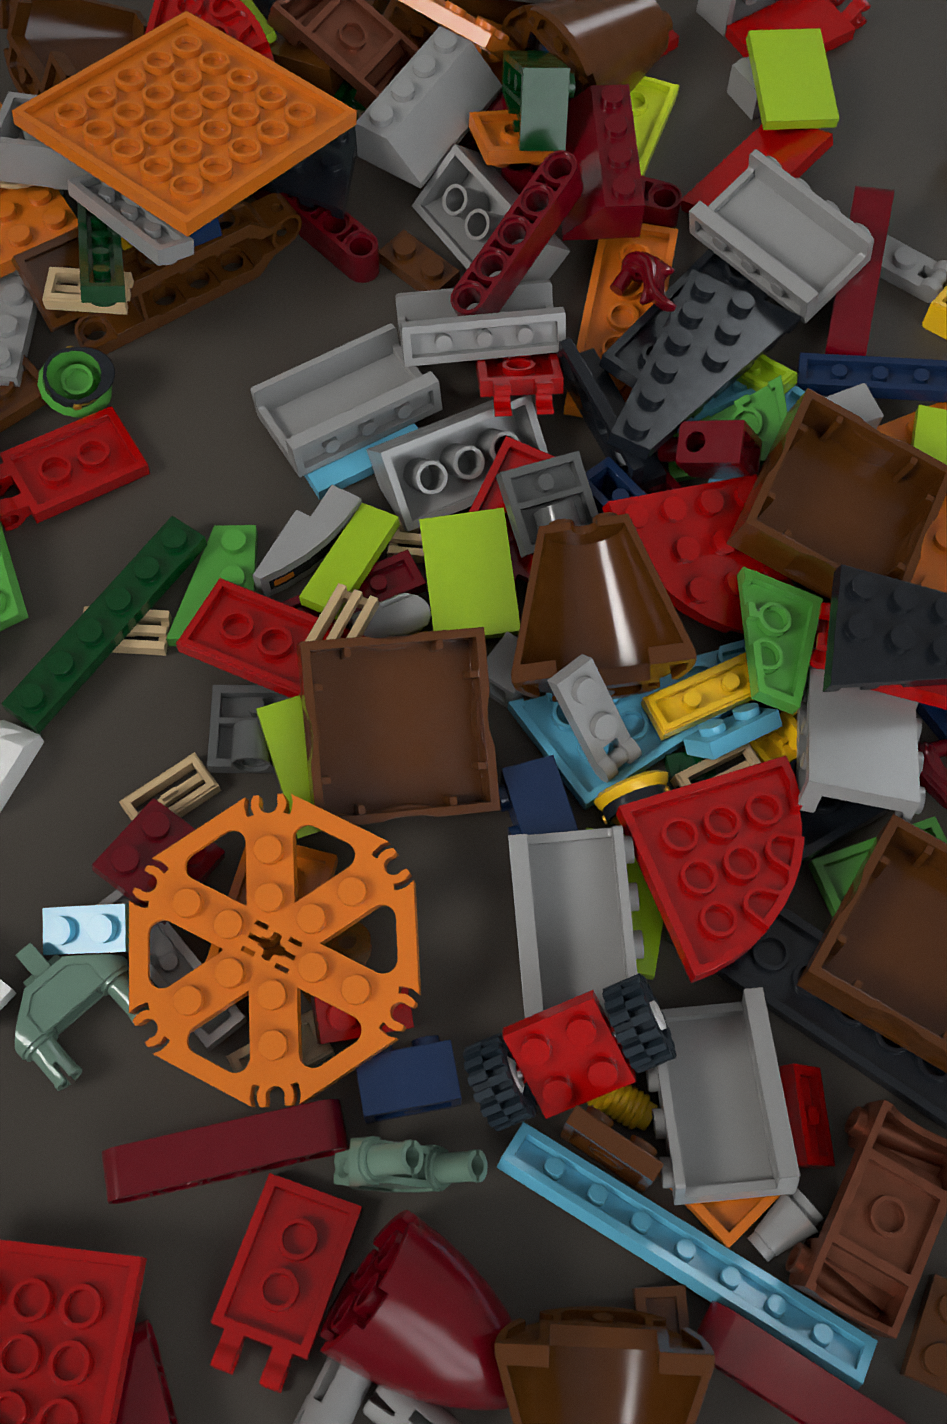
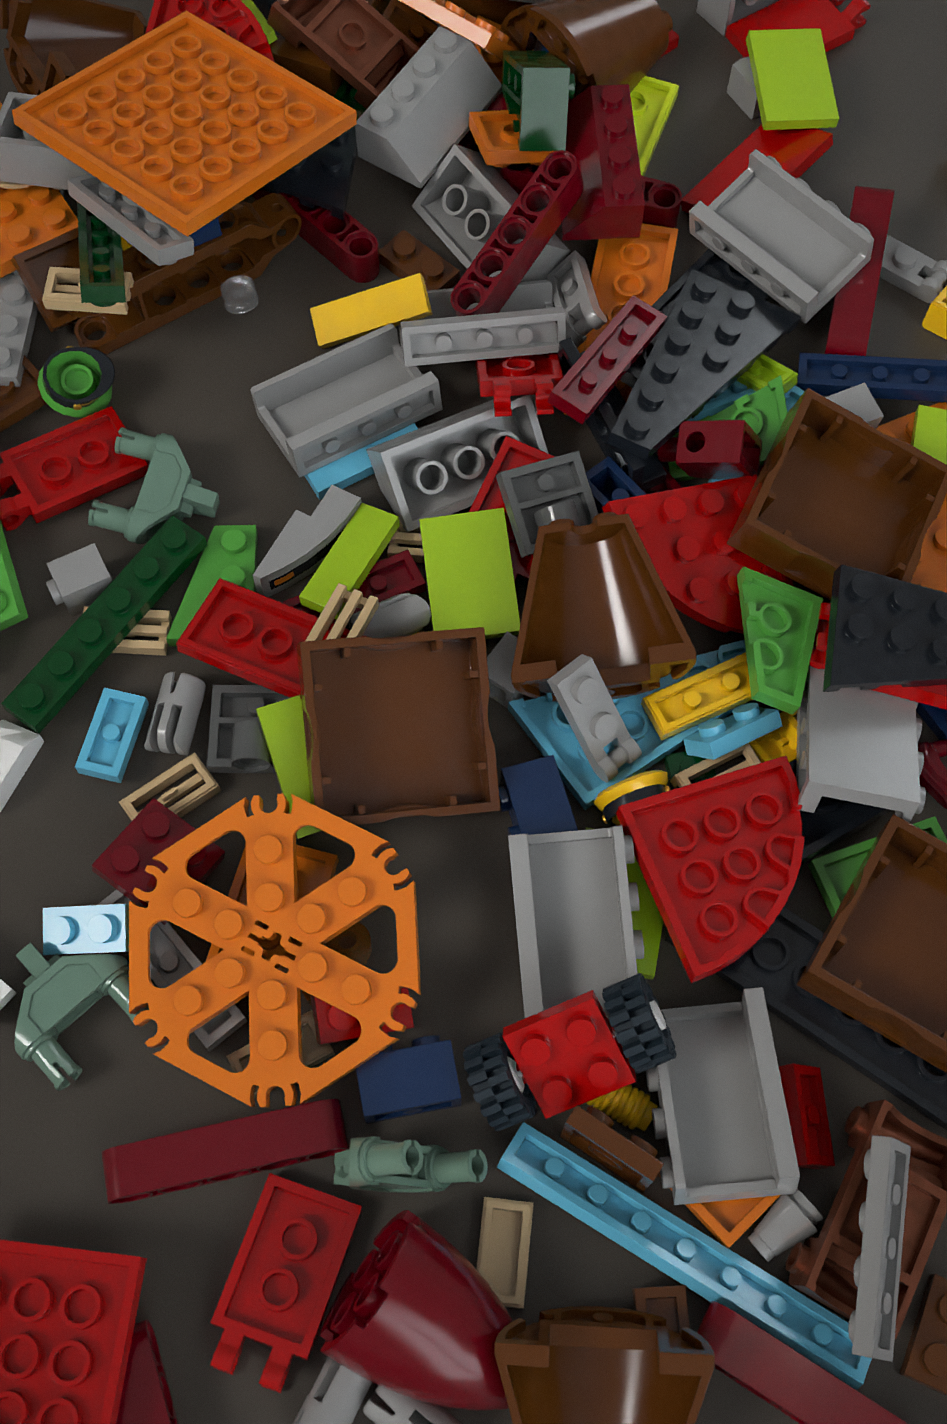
dark red piece [610,251,676,312] -> none
none -> light grey brick [46,543,112,617]
none -> medium azure plate [75,687,149,783]
none -> sand green connector [88,427,220,544]
none -> light grey arm [144,672,206,756]
none -> clear bush [220,275,259,314]
none -> yellow tile [310,273,433,349]
none -> tan tile [476,1197,534,1309]
none -> light grey plate [547,250,607,348]
none -> dark red plate [547,295,667,425]
none -> light grey plate [848,1135,911,1362]

